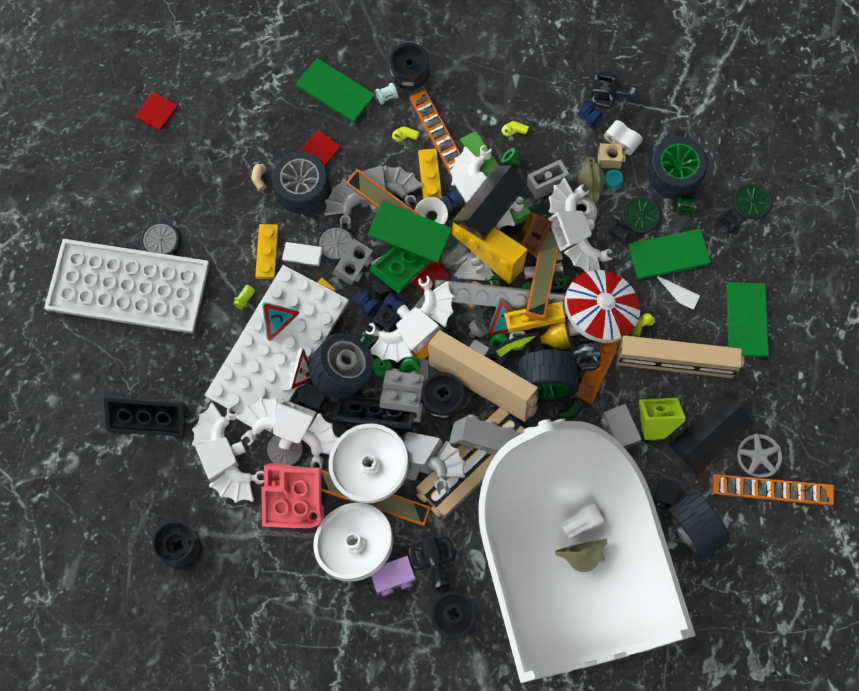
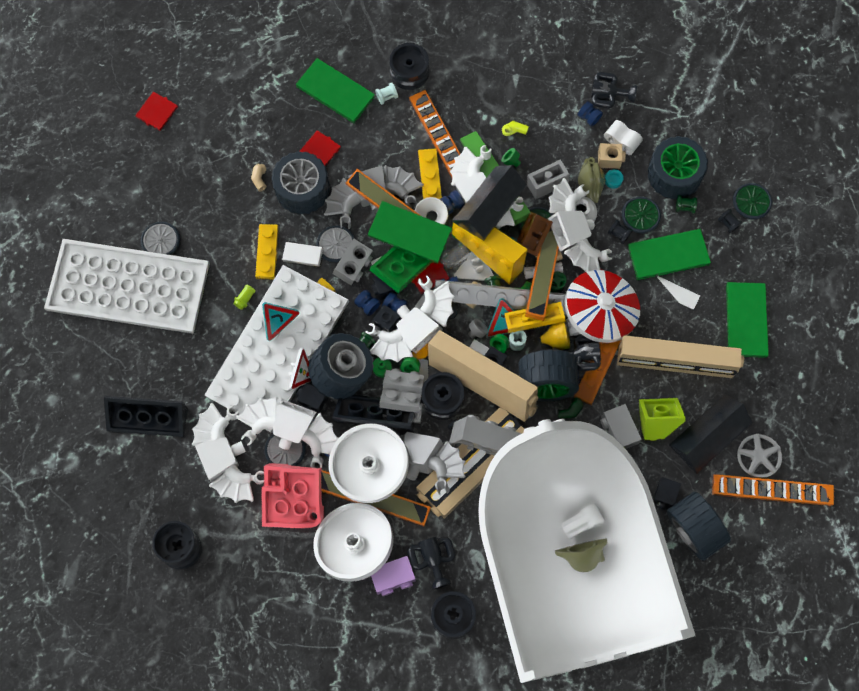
neon yellow arm [392,127,420,141] -> none
sticker [494,332,539,357] -> none
neon yellow arm [631,314,655,337] -> none

